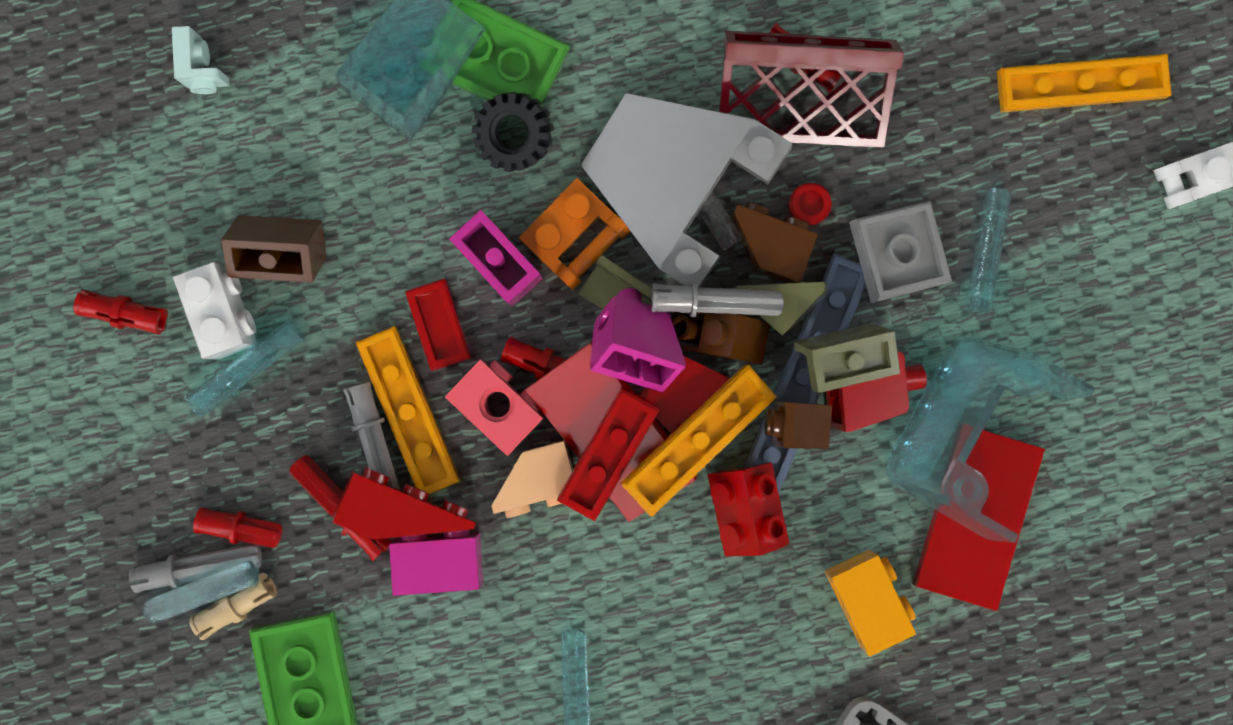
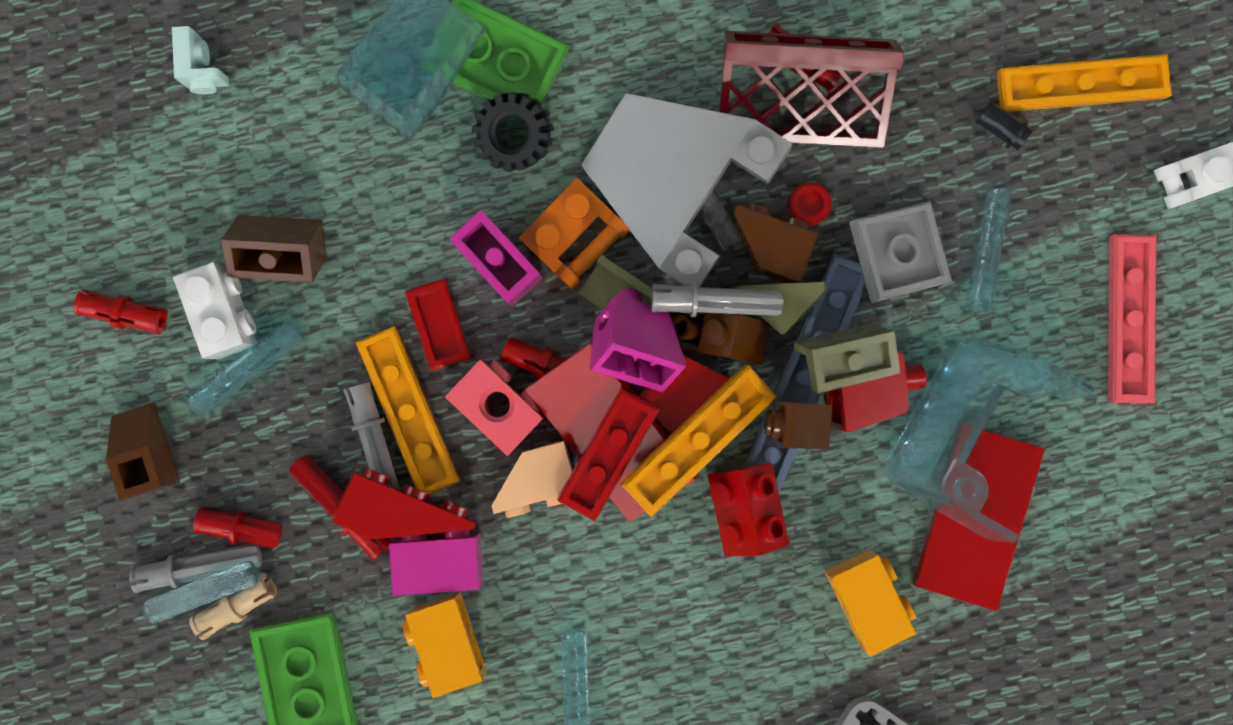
none -> reddish brown slope [106,403,181,501]
none -> light orange brick [403,591,487,698]
none -> black pin [975,100,1034,150]
none -> coral tile [1108,234,1157,403]

